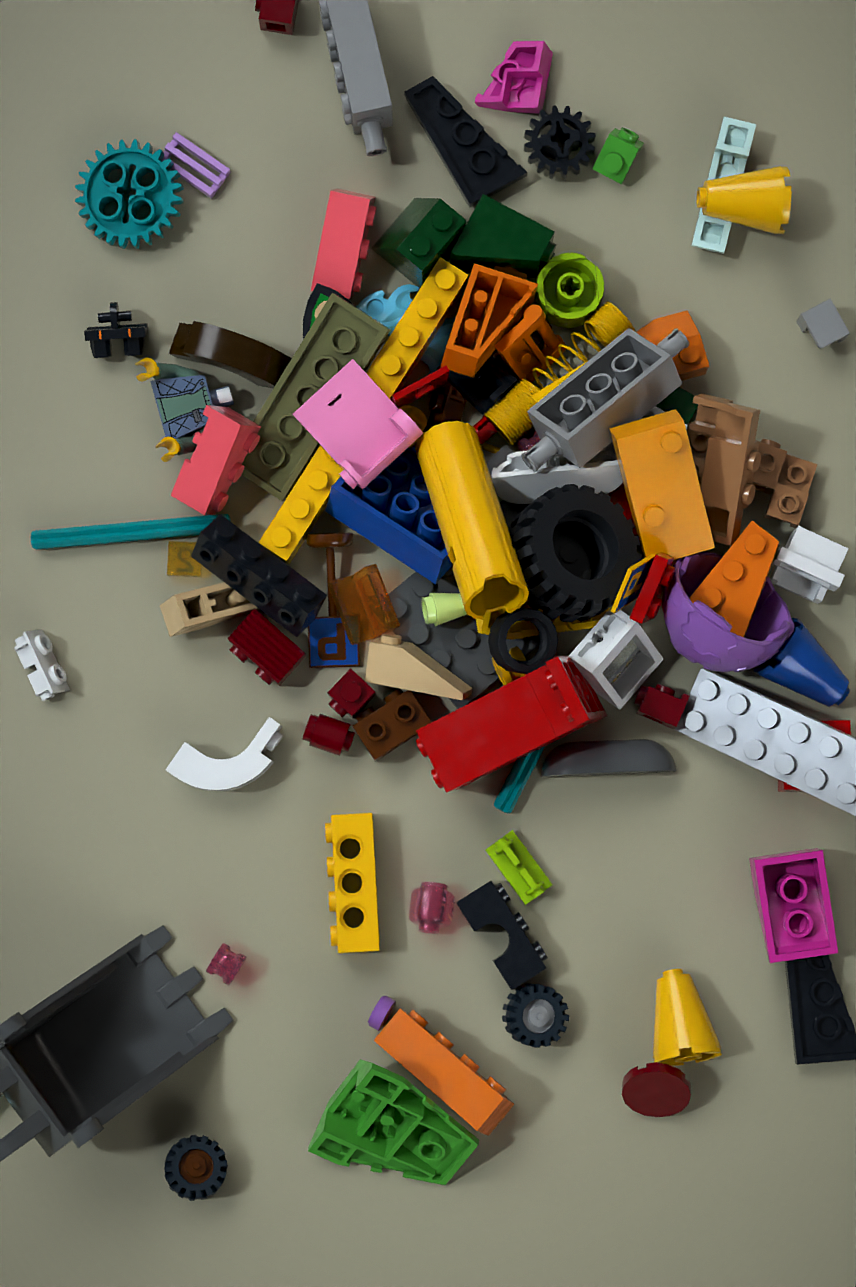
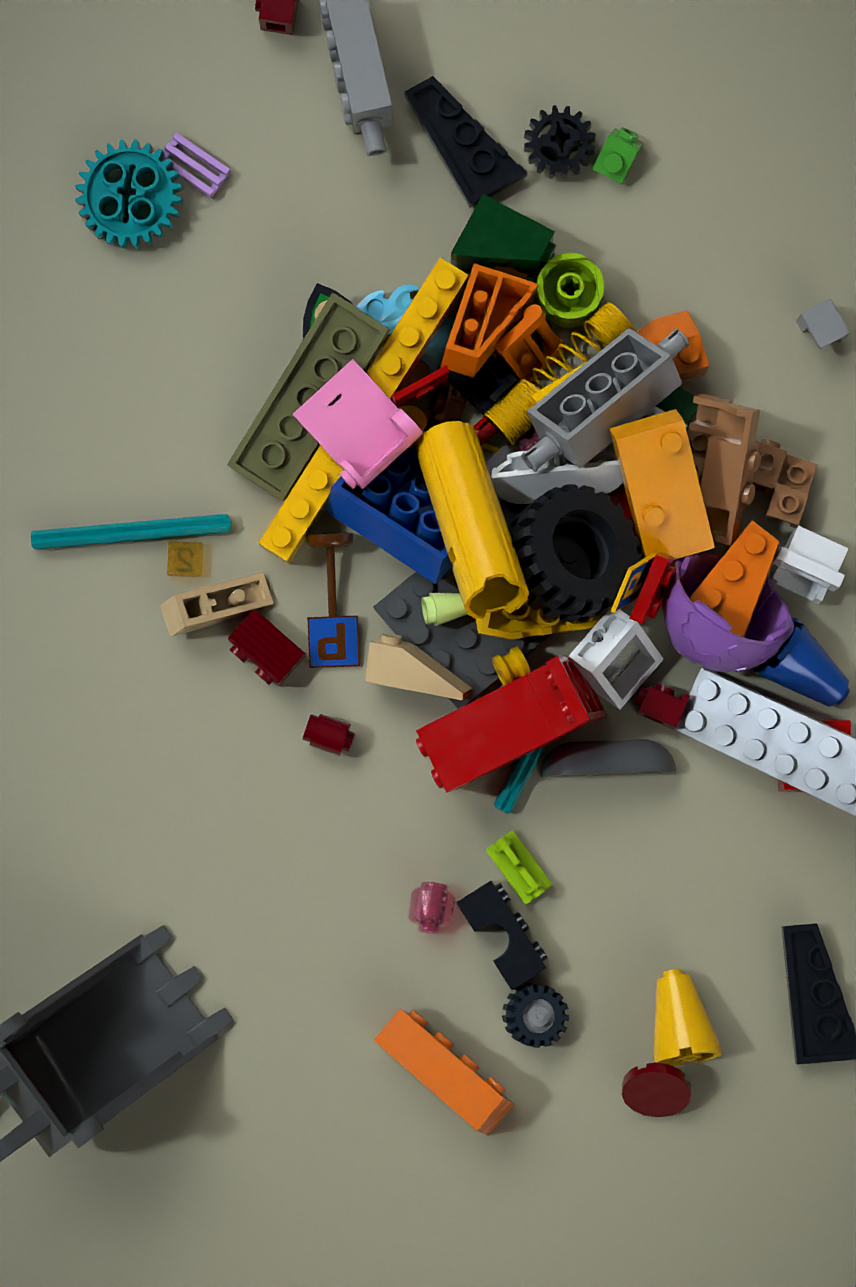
white hinge [14,629,70,701] -> none
black hips [84,302,148,358] -> none
torso [135,357,234,462] -> none
black wheel [164,1135,228,1201] -> none
white arch [165,717,283,791] -> none
dark brown arch [169,321,292,388] -> none
coral wedge [171,405,262,515] -> none
black brick [191,514,327,637] -> none
clear pink wheel [206,943,247,986] -> none
bright green wedge [308,1059,479,1185] -> none
coral wedge [311,188,377,299] -> none
yellow brick [325,813,380,953] -> none
dark red brick [327,668,376,719] -> none
clear orange panel [328,564,400,645] -> none
reddish brown brick [353,688,431,762] -> none
medium lavender tile [368,995,396,1031] -> none
dark green slope [372,198,466,289] -> none
dark pink slope [475,41,553,113] -> none
black tyre [488,608,558,674] -> none
light aqua slope [691,117,756,254] -> none
yellow cone [696,166,792,234] -> none
dark pink slope [749,848,838,963] -> none

